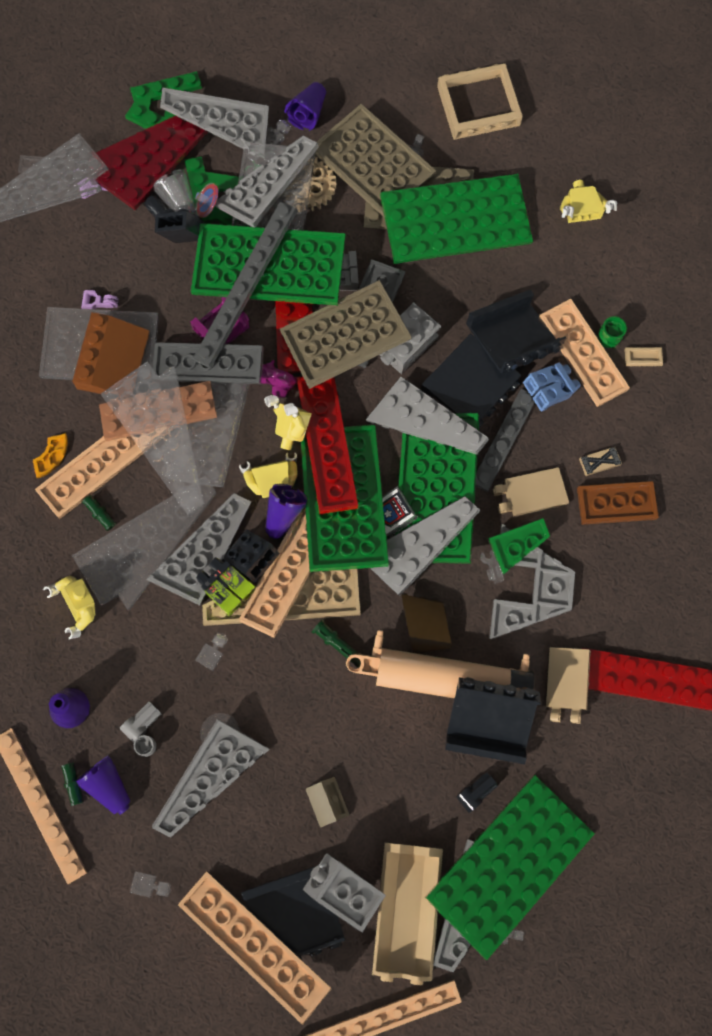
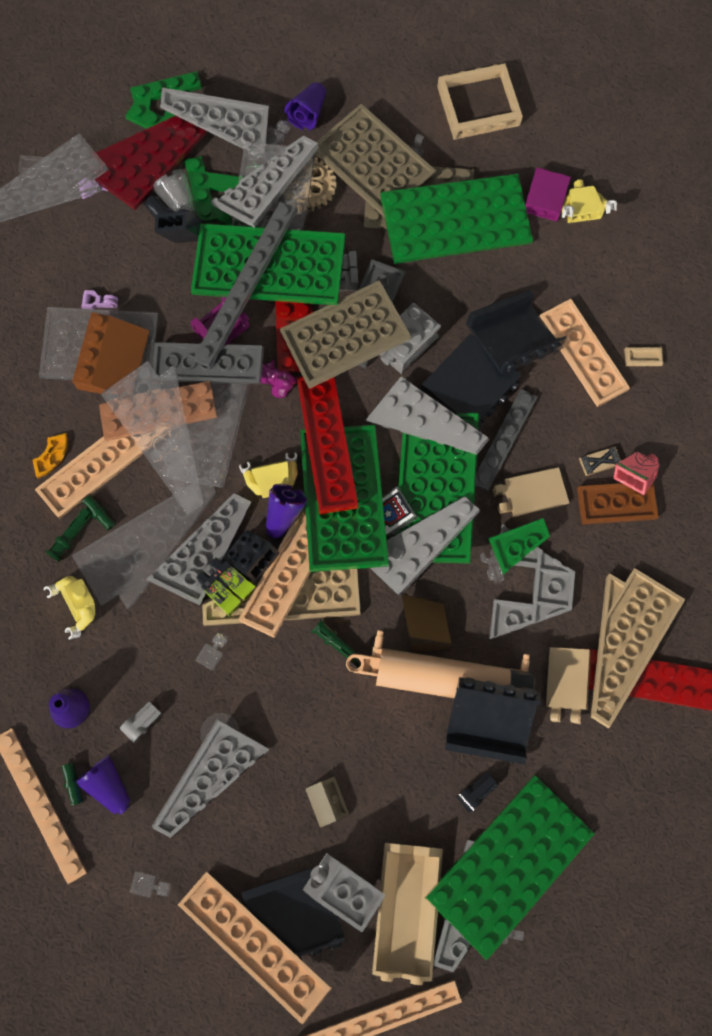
light grey wheel [134,735,157,757] -> none
clear piece [195,183,218,218] -> none
light yellow torso [264,395,312,450] -> none
medium blue hips [523,362,581,412] -> none
green wheel [597,316,627,348] -> none
none -> dark green pin [45,508,93,562]
none -> magenta panel [525,167,571,221]
none -> tan wing [591,568,685,728]
none -> coral torso [613,452,659,495]

